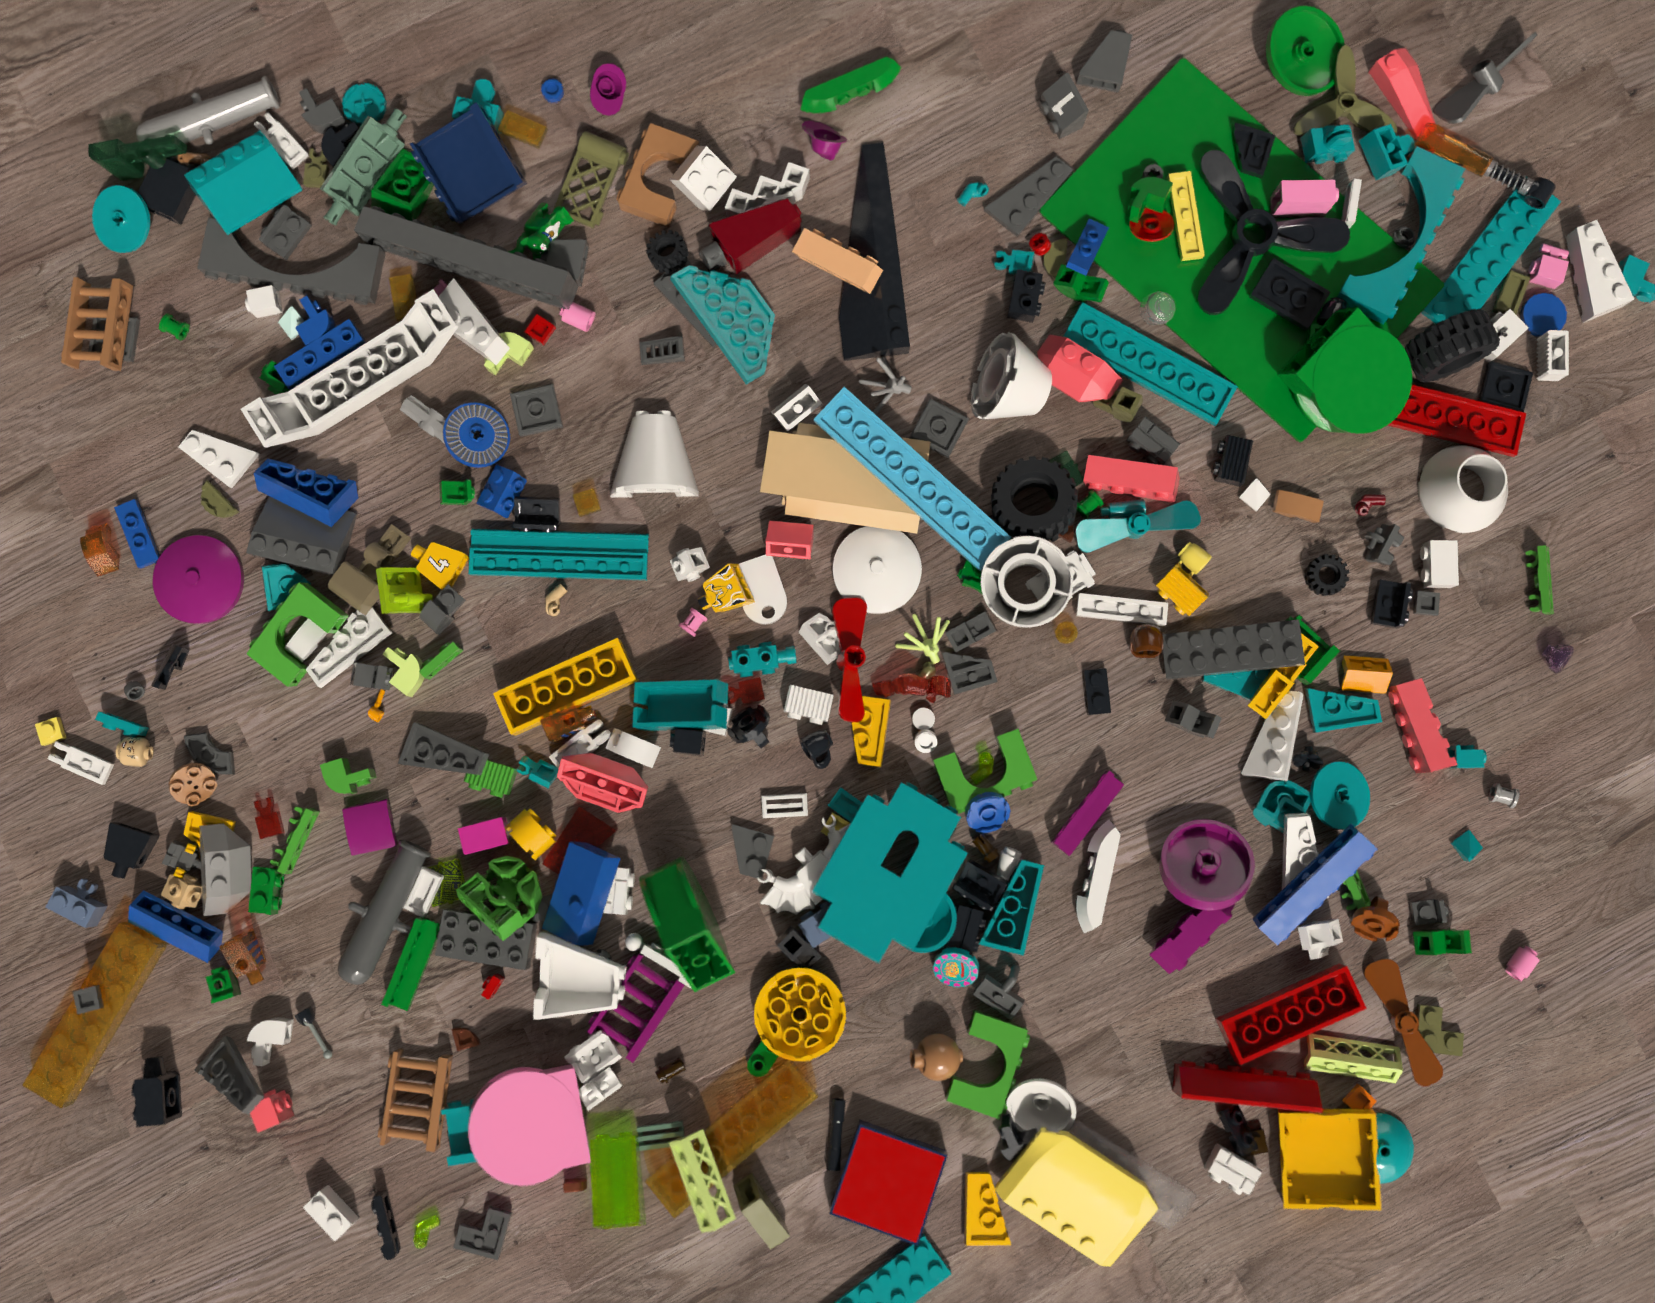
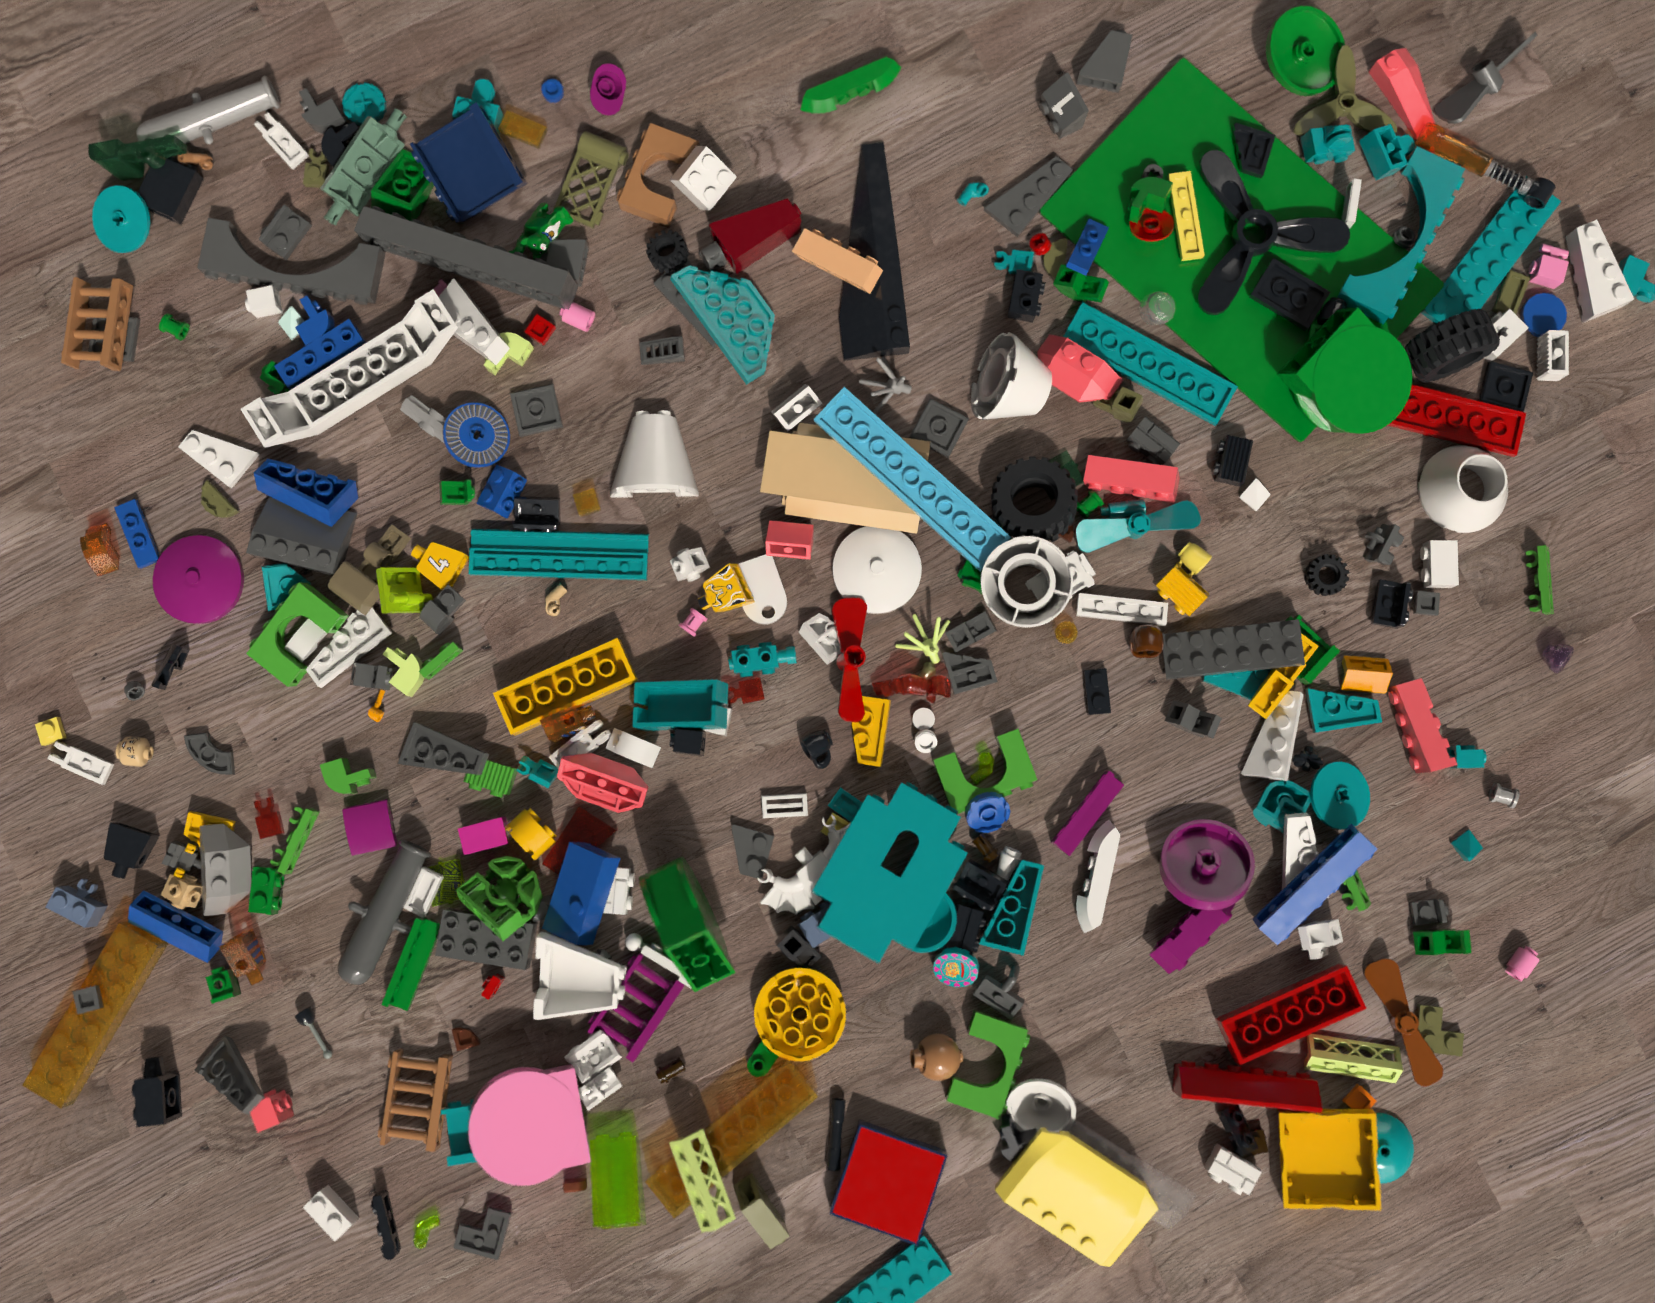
teal plate [95,711,149,737] -> none
medium nougat plate [168,763,217,807] -> none
teal slope [184,130,302,235] -> none
white brick [247,1018,294,1066] -> none
clear yellow plate [389,274,417,322] -> none
sand green tile [637,1120,685,1151] -> none
white brick [725,162,810,218] -> none
black tile [727,705,770,749] -> none
white brick [784,685,834,725] -> none
magenta piece [802,121,847,161] -> none
yellow wing [964,1172,1011,1246] -> none
bright pink brick [1270,180,1339,218] -> none
medium nougat slope [1272,490,1324,523] -> none
dark orange tile [1351,896,1400,941] -> none
dark red arm [1355,494,1386,516] -> none

